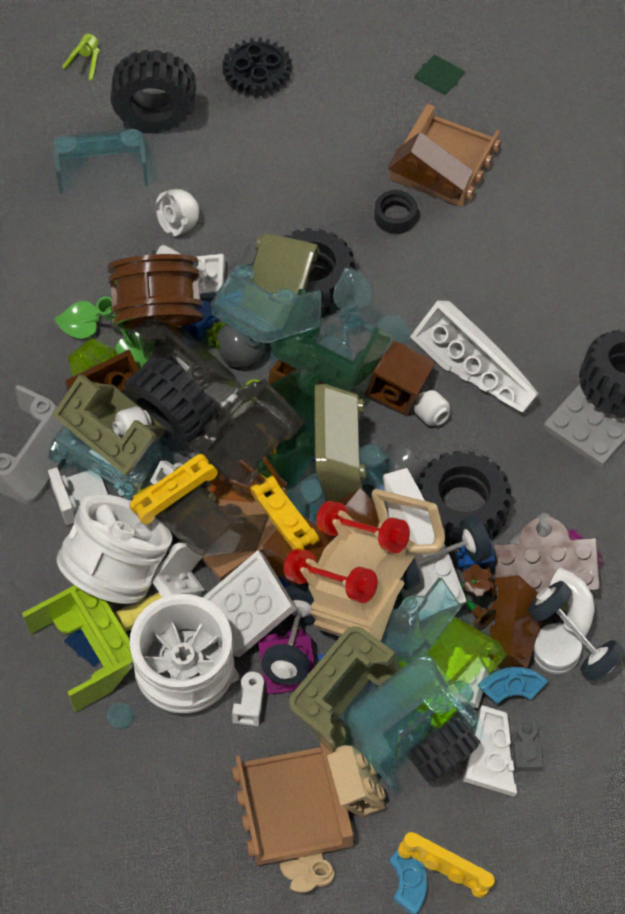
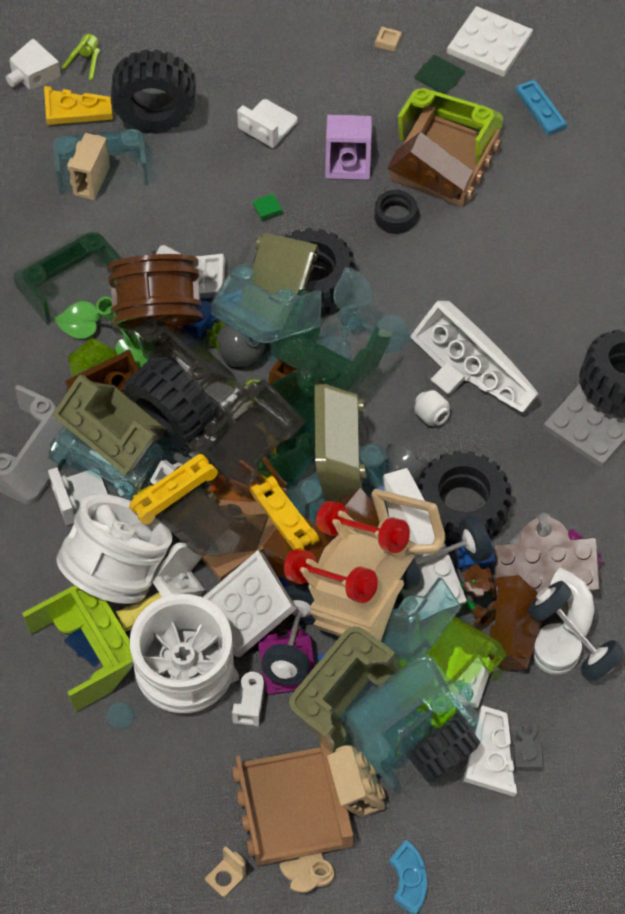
white head [112,406,151,438] -> none
white cylinder [156,189,199,236] -> none
black gear [222,37,292,97] -> none
reddish brown slope [364,340,436,417] -> none
yellow plate [398,832,495,898] -> none
dark azure tile [477,667,548,704] -> none
none -> white torso [6,39,61,90]
none -> clear green windscreen [13,232,122,325]
none -> yellow wing [44,86,113,125]
none -> tan brick [67,133,110,200]
none -> tan bracket [205,846,246,897]
none -> white bracket [237,99,297,148]
none -> green tile [252,193,282,221]
none -> lavender slope [325,115,371,180]
none -> tan tile [375,27,402,52]
none -> lime windscreen [398,88,503,165]
none -> white tile [431,362,465,396]
none -> white plate [447,6,533,77]
none -> dark azure tile [515,79,567,136]

